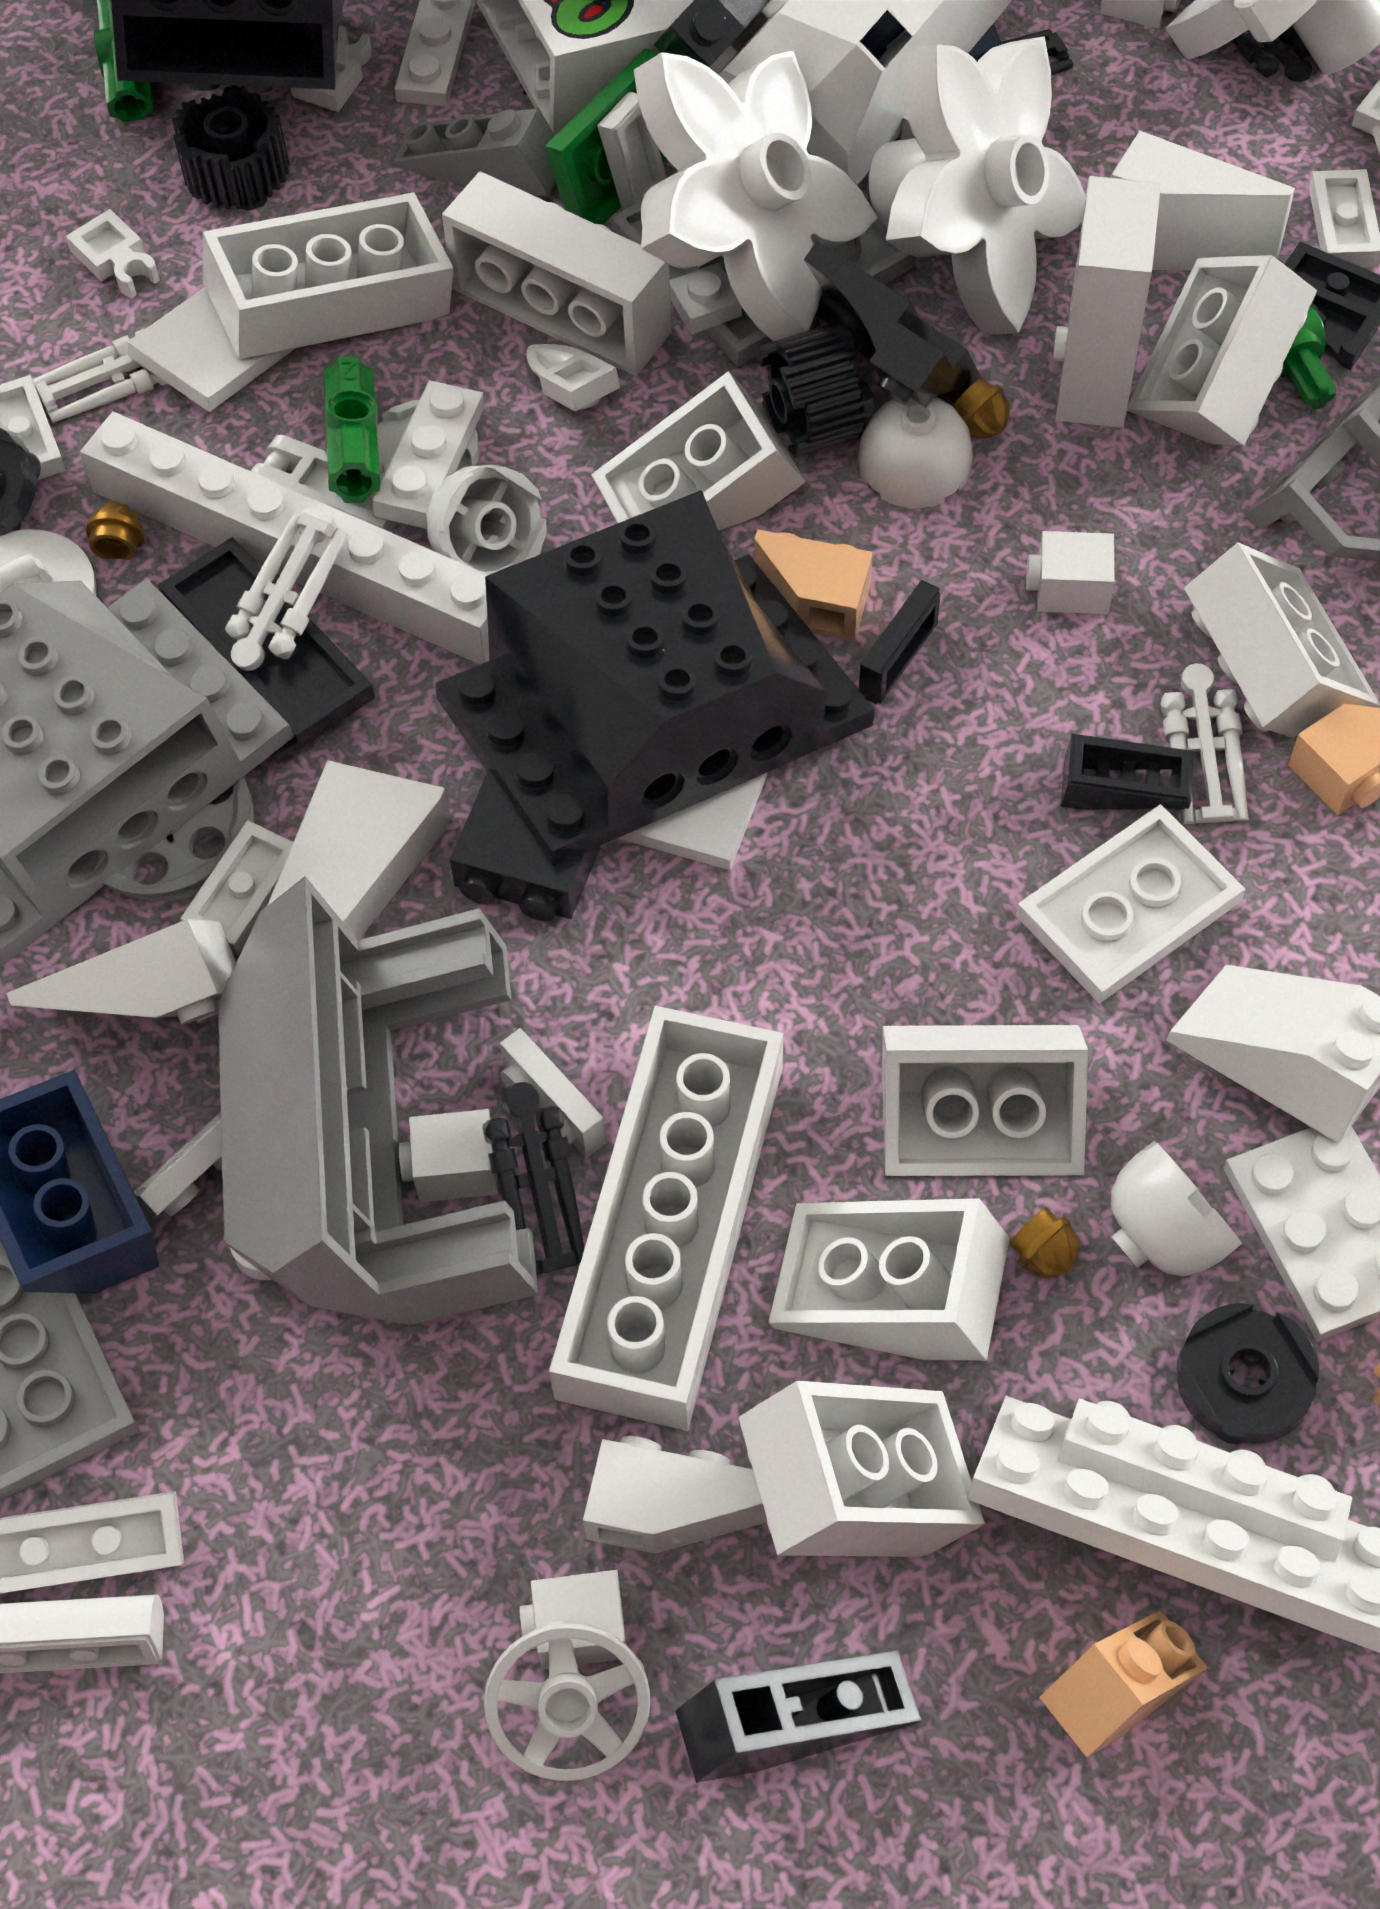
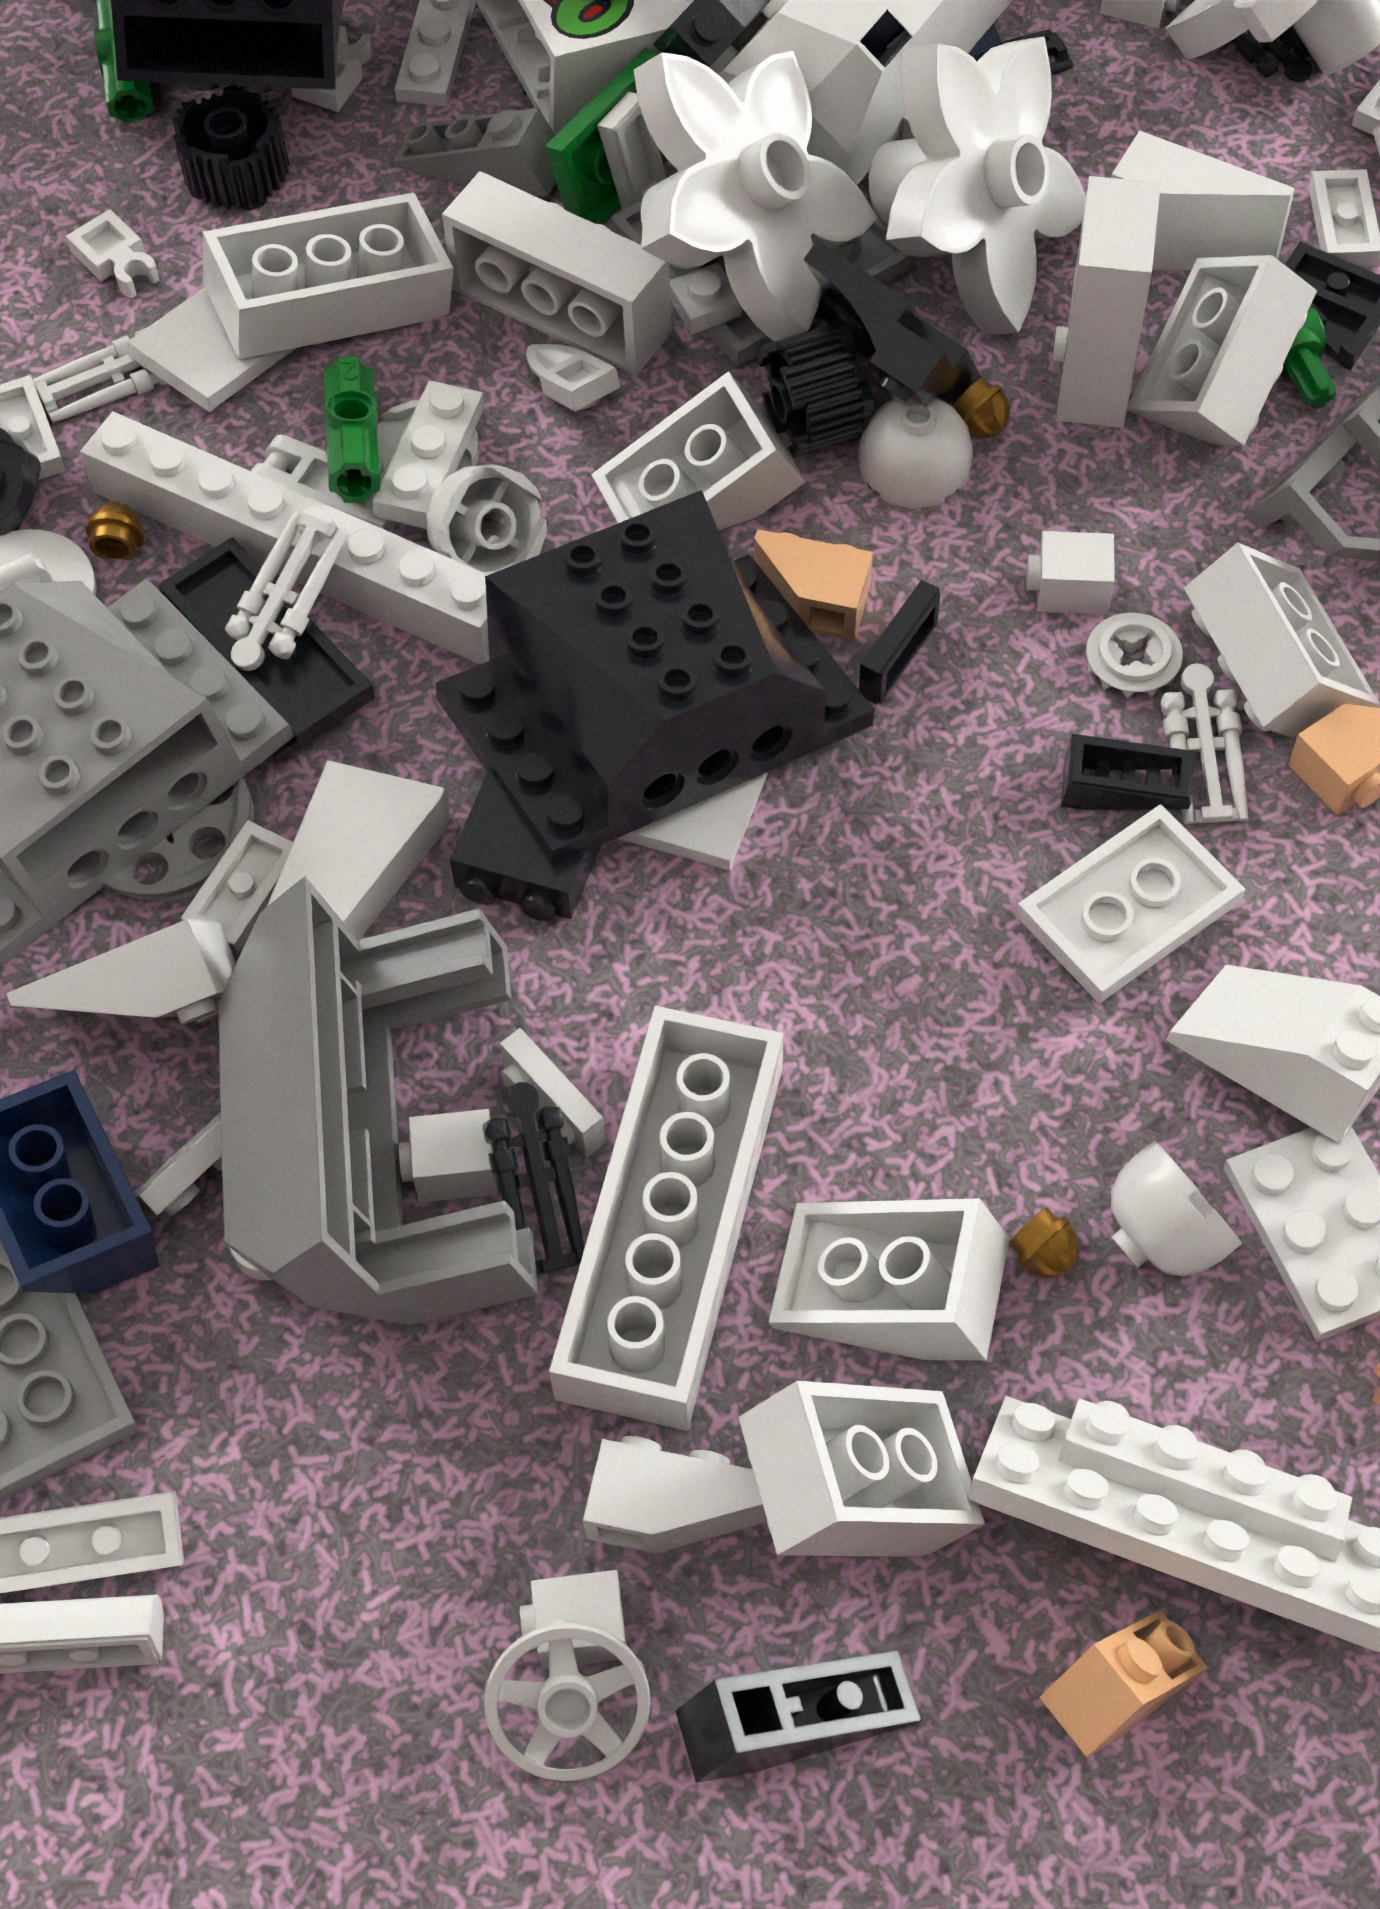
white slope [882,1025,1088,1176] -> none
black plate [1177,1303,1319,1444] -> none
none -> white gear [1085,613,1183,699]

